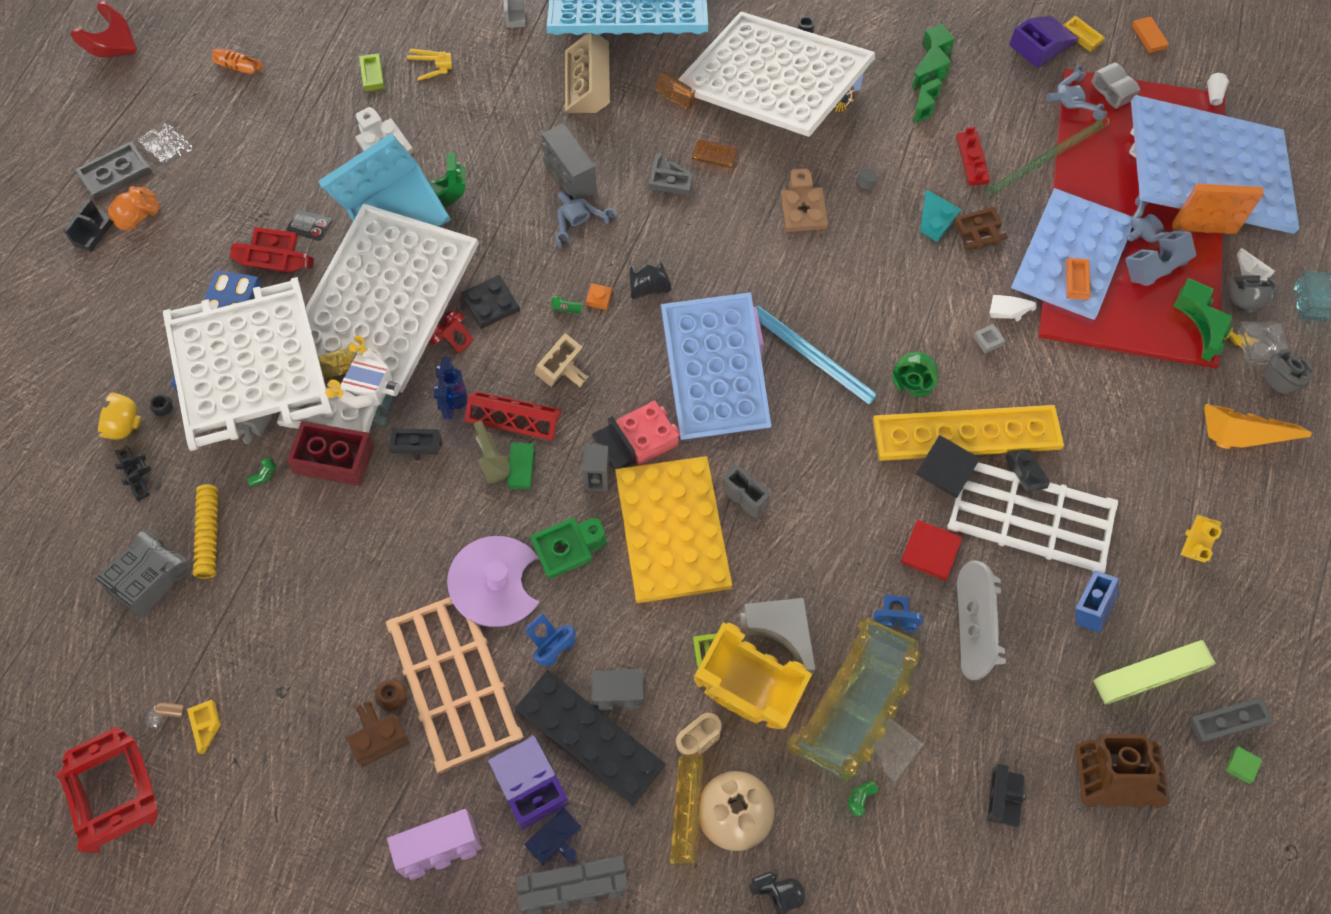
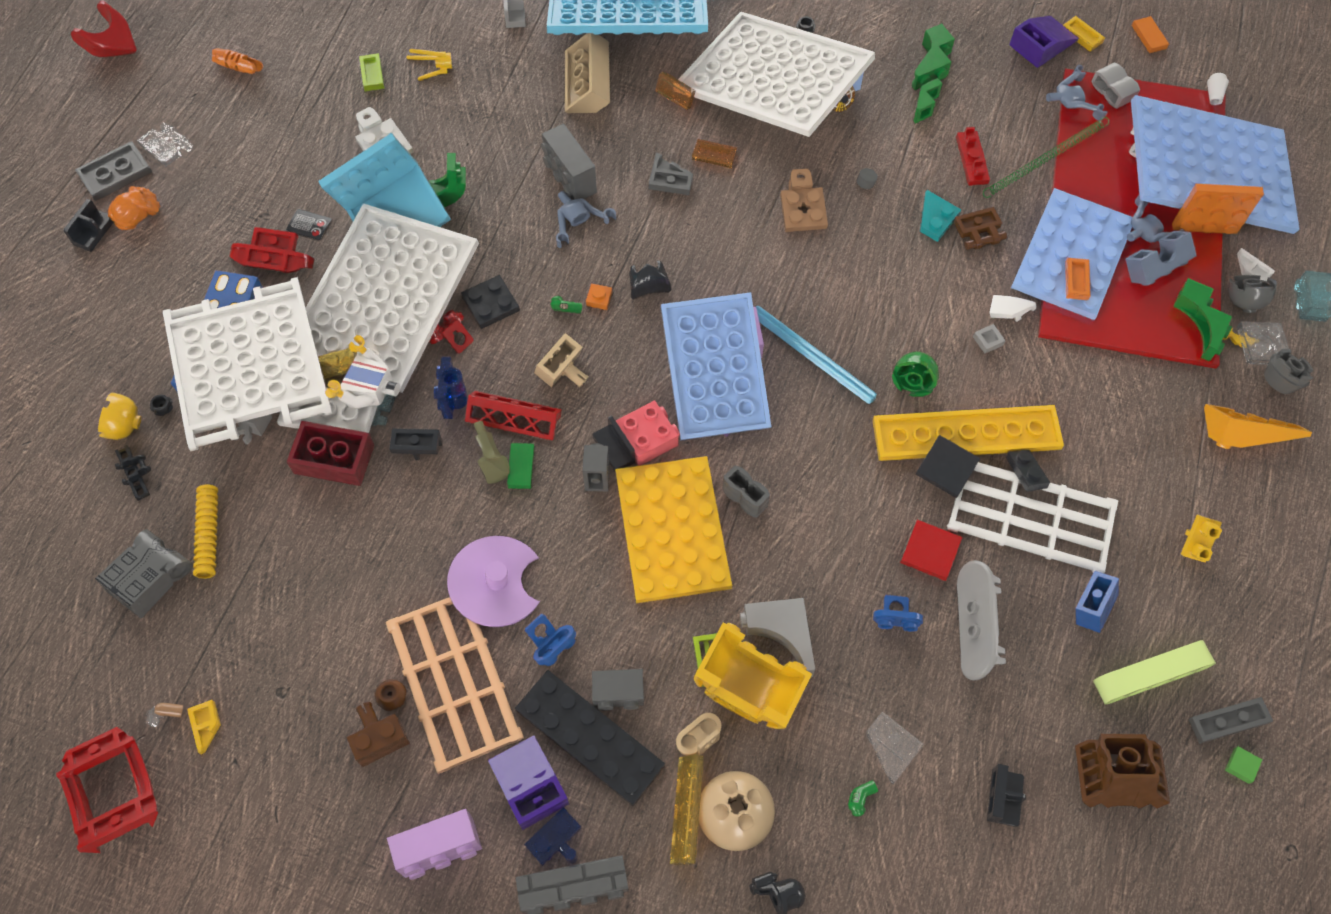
green arm [247,457,276,487] -> none
green plate [530,517,607,580] -> none
windscreen [787,616,921,782] -> none

